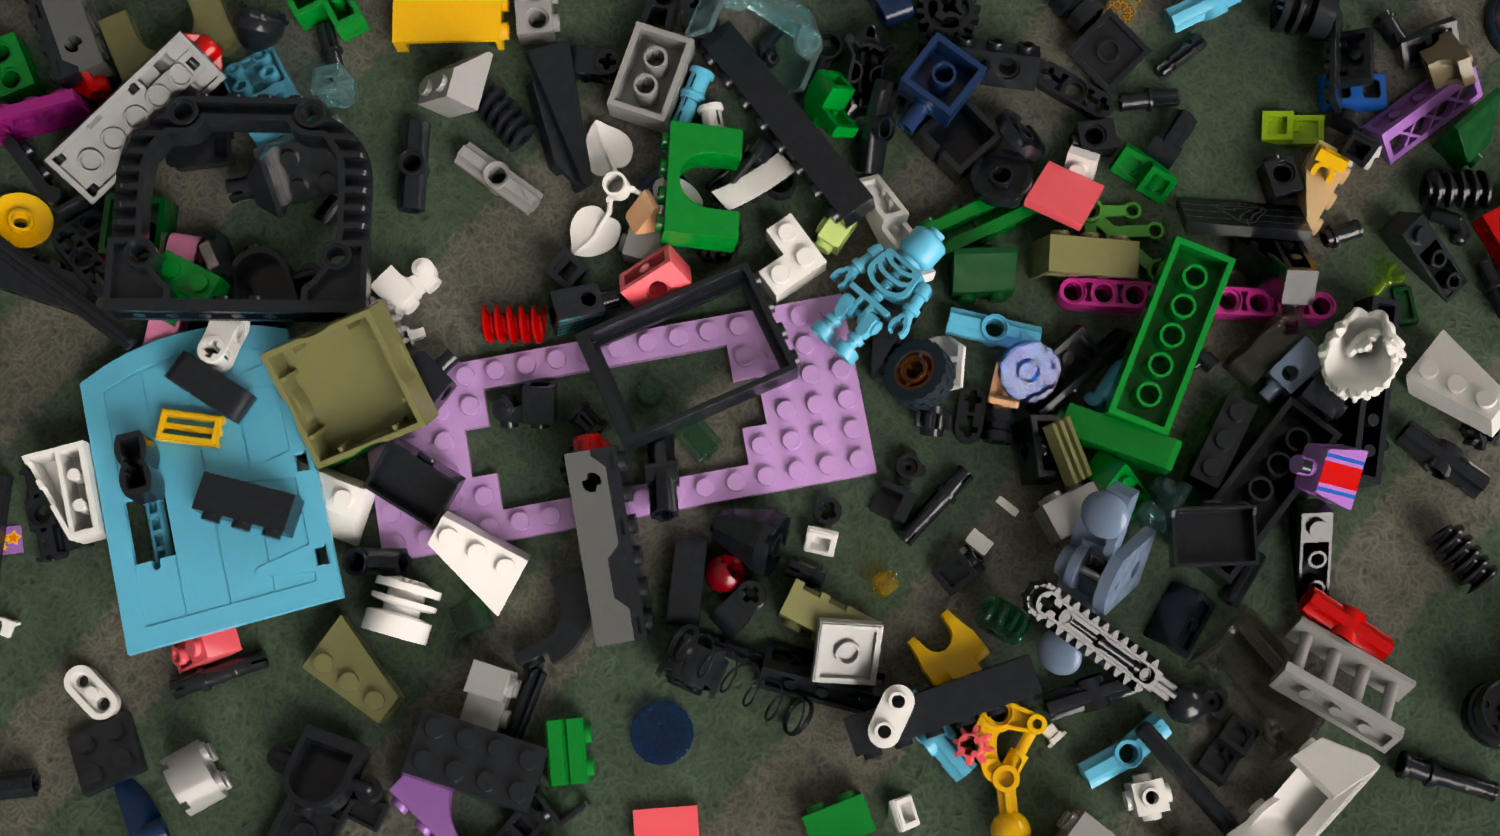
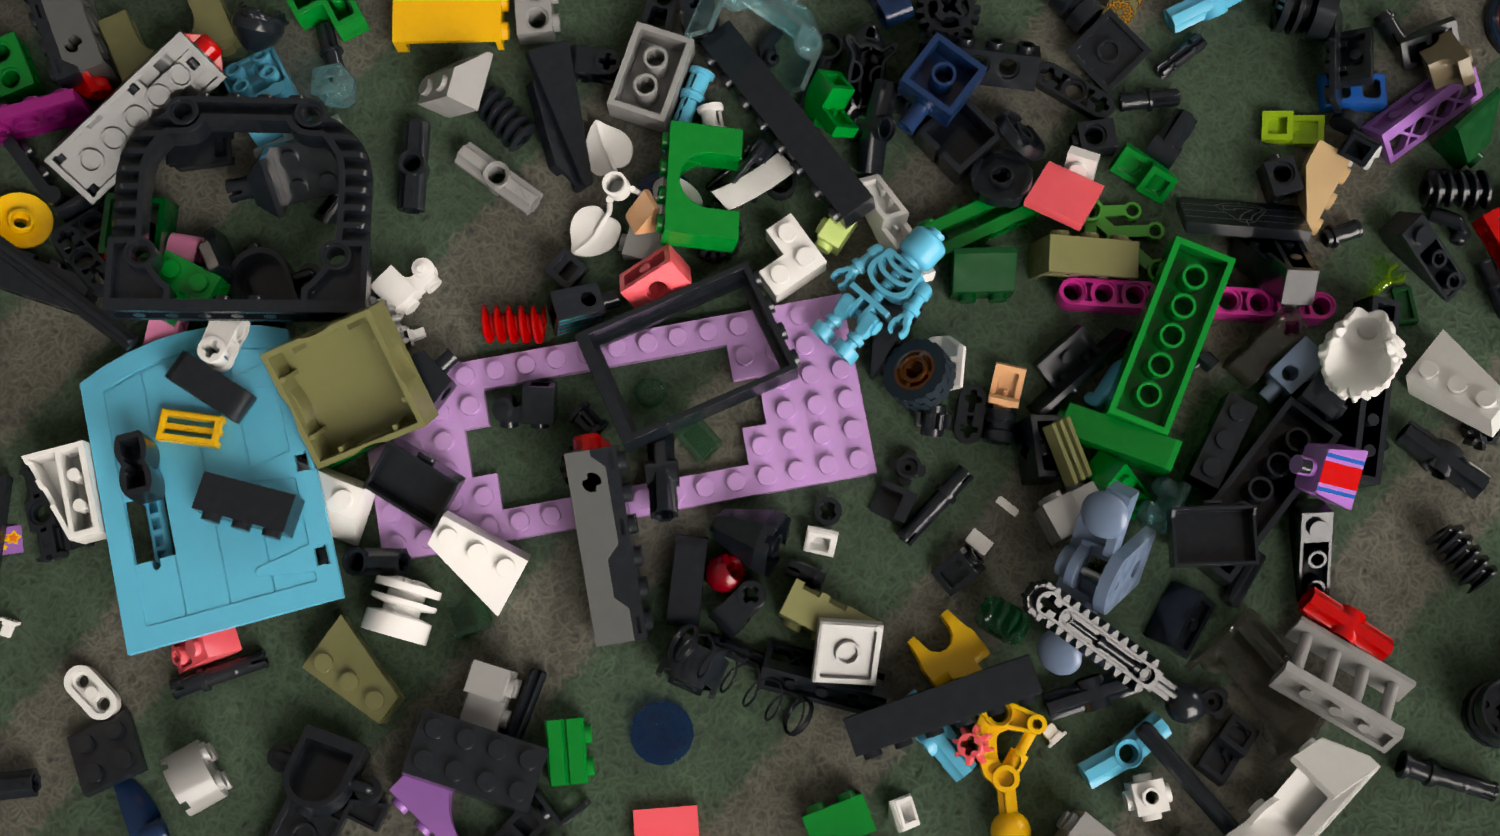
black arch [513,567,591,670] -> none
white plate [868,684,915,748] -> none
clear yellow plate [871,569,900,598] -> none
medium azure piece [945,307,1042,354] -> none
clear blue tile [997,340,1061,403] -> none
yellow tile [1310,144,1349,183] -> none
white plant [1345,328,1382,358] -> none

